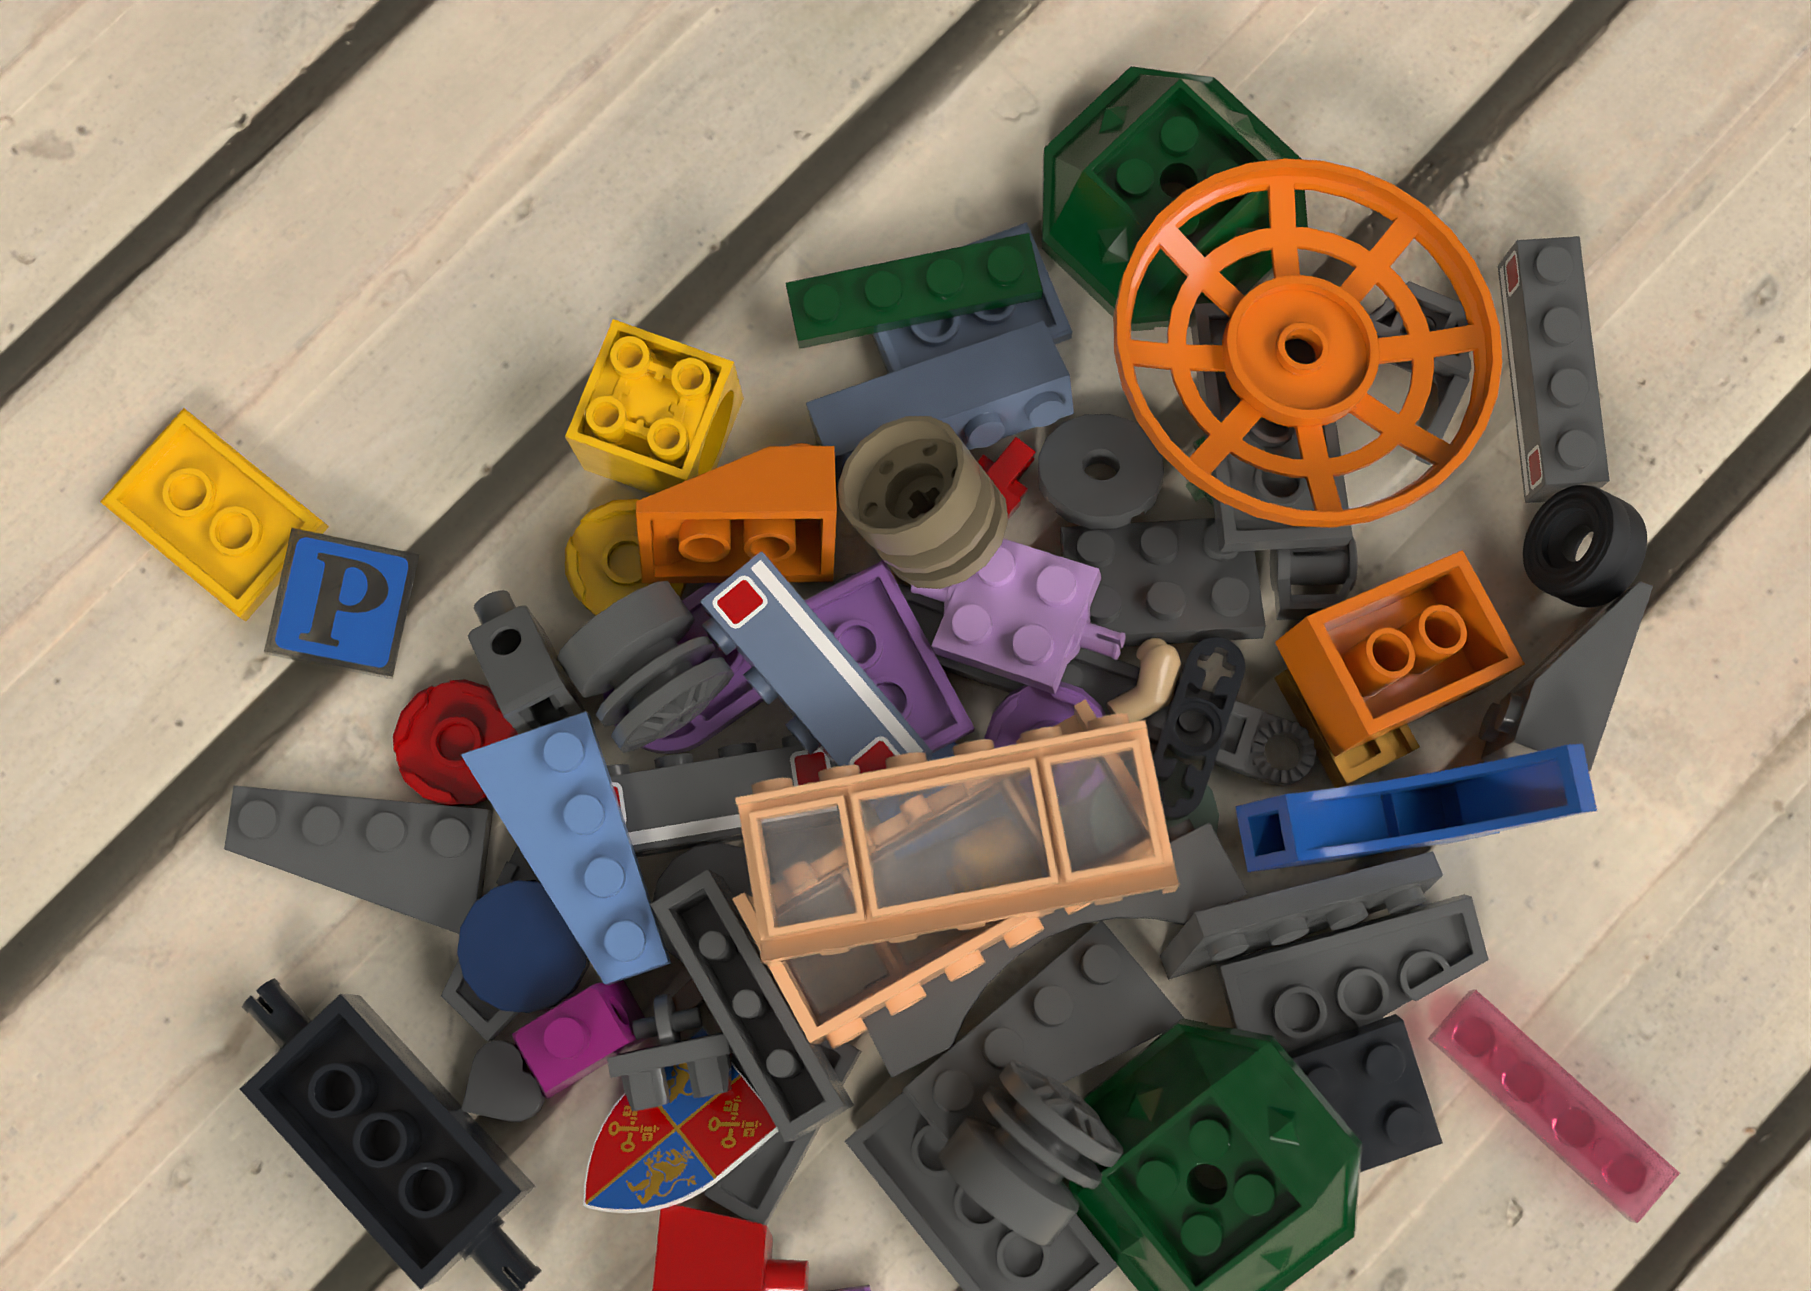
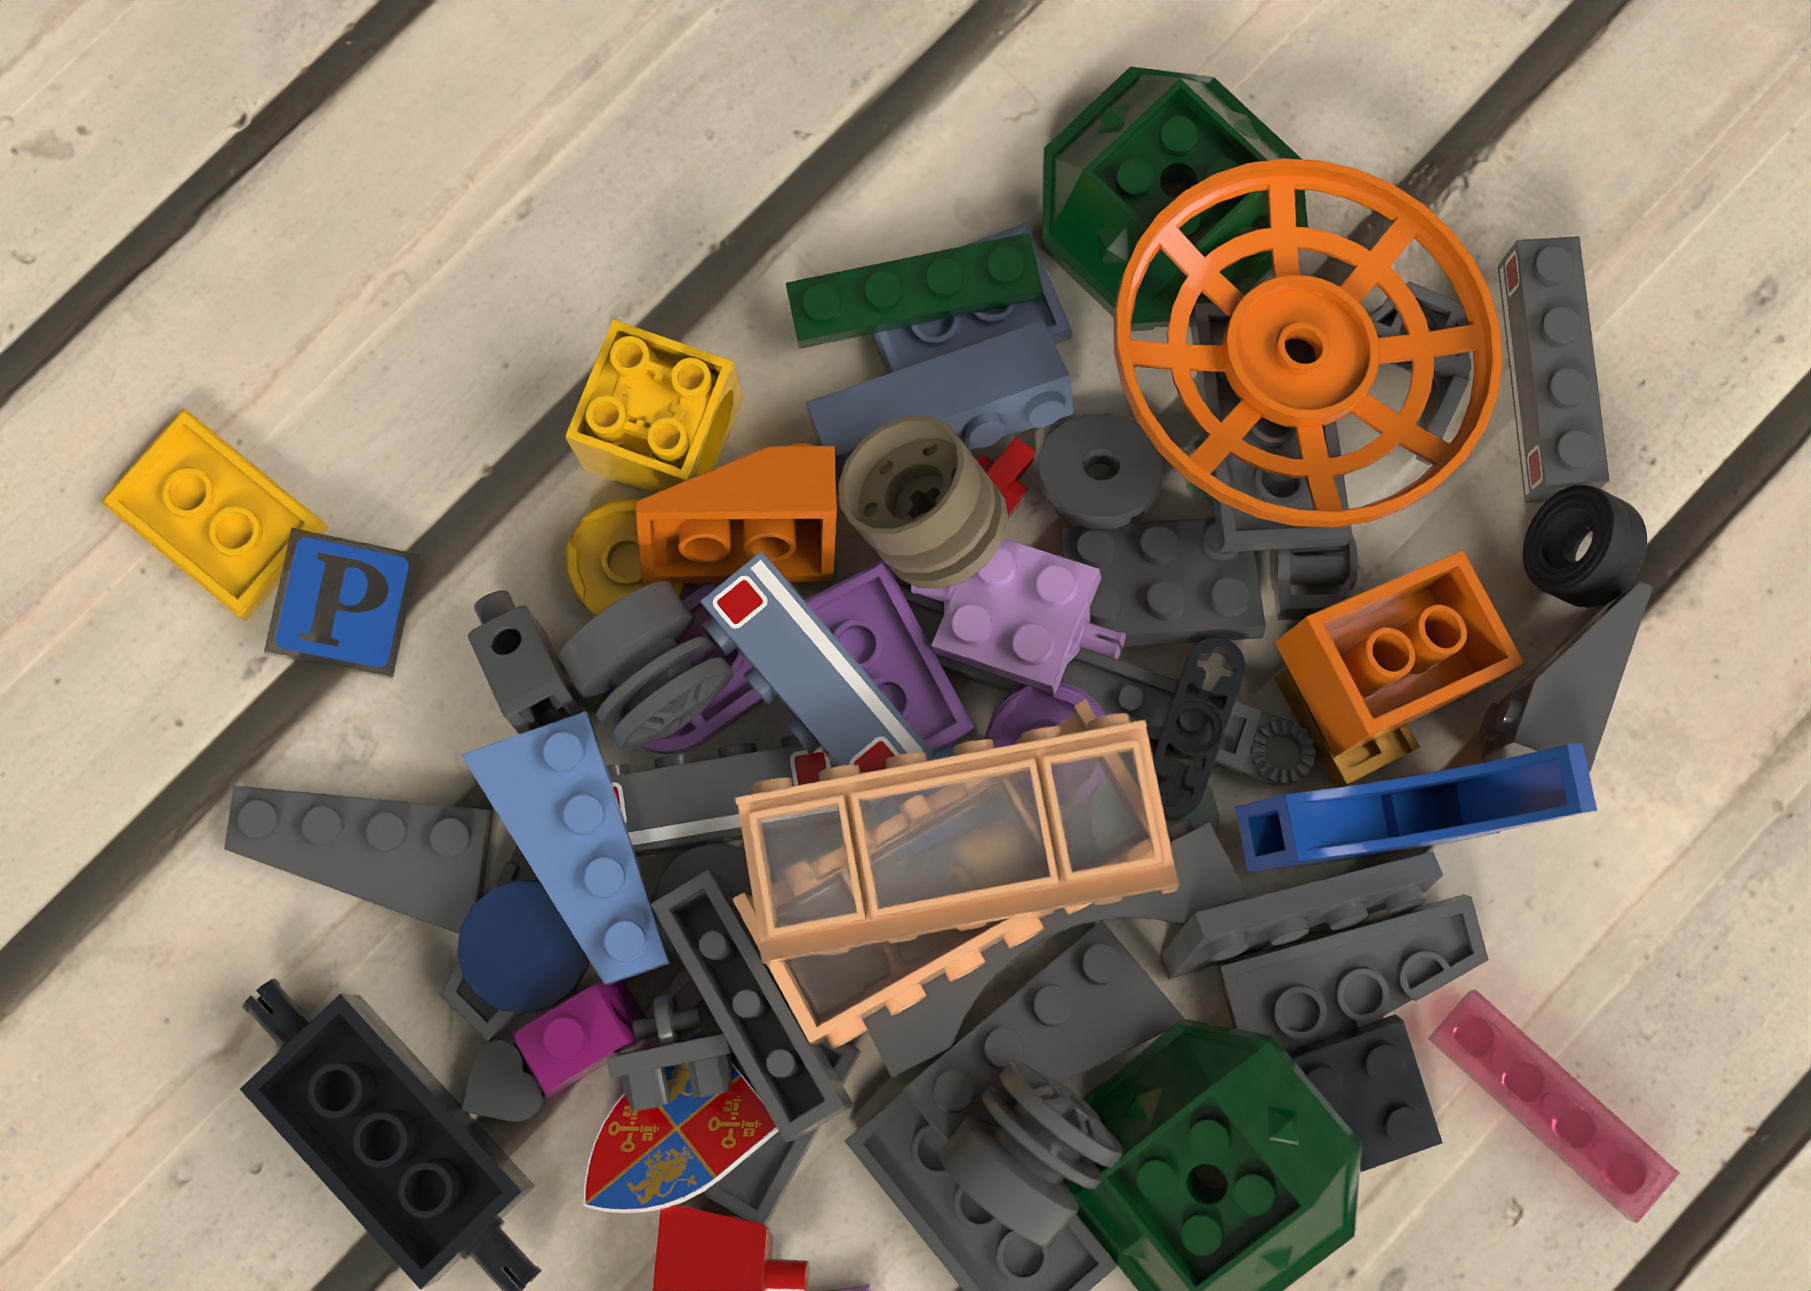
red tile [393,679,519,807] -> none
tan arm [1107,638,1181,723] -> none

